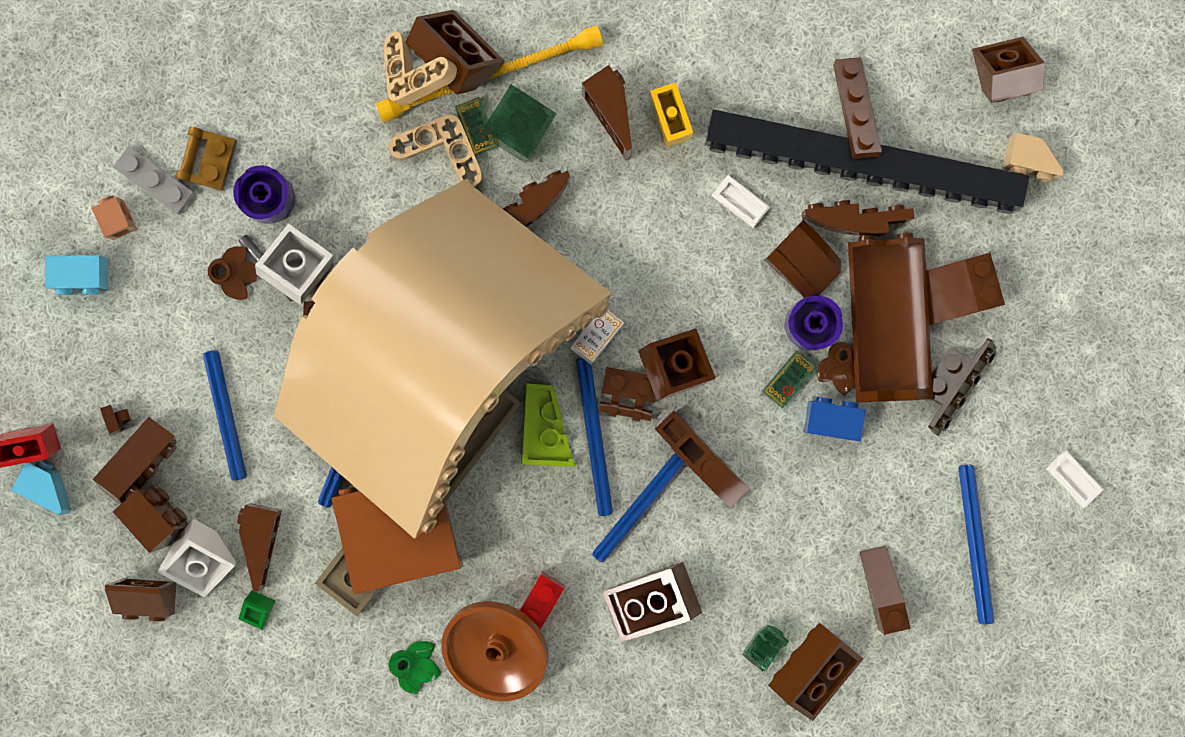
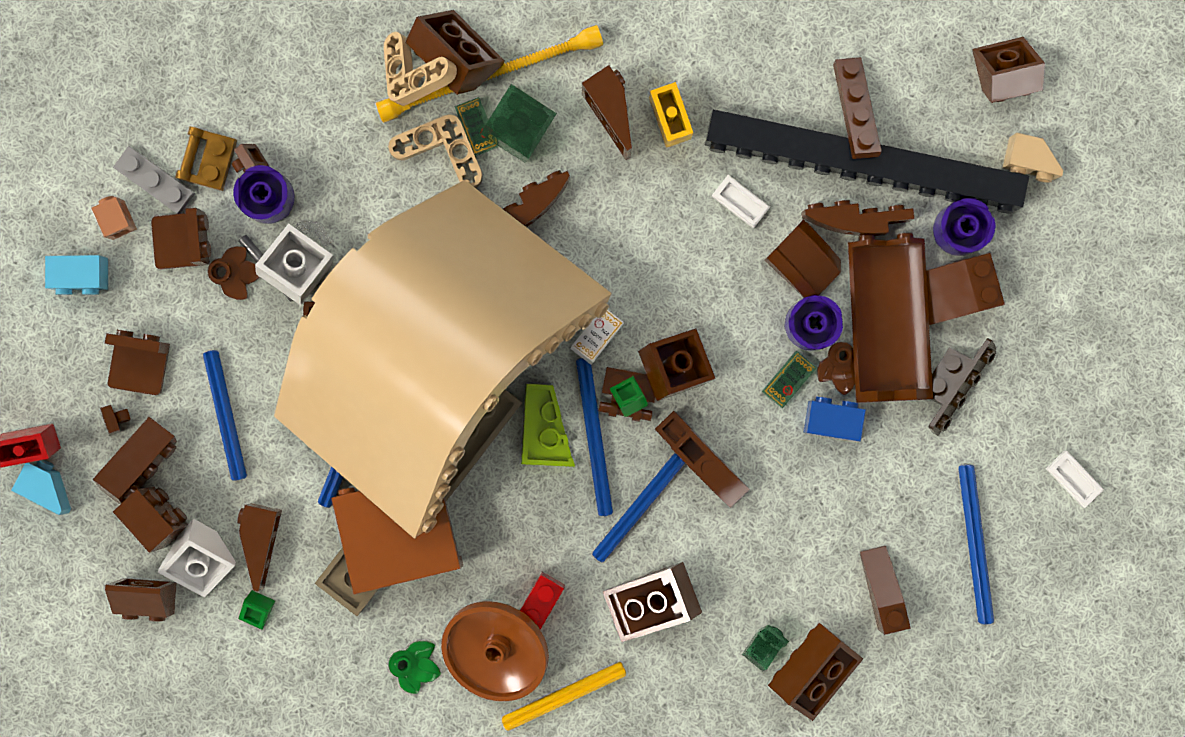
none -> reddish brown bracket [105,329,170,395]
none -> reddish brown bracket [151,208,211,270]
none -> reddish brown tile [231,144,269,173]
none -> yellow axle [502,662,626,731]
none -> green slope [609,376,648,417]
none -> dark purple brick [933,198,996,256]

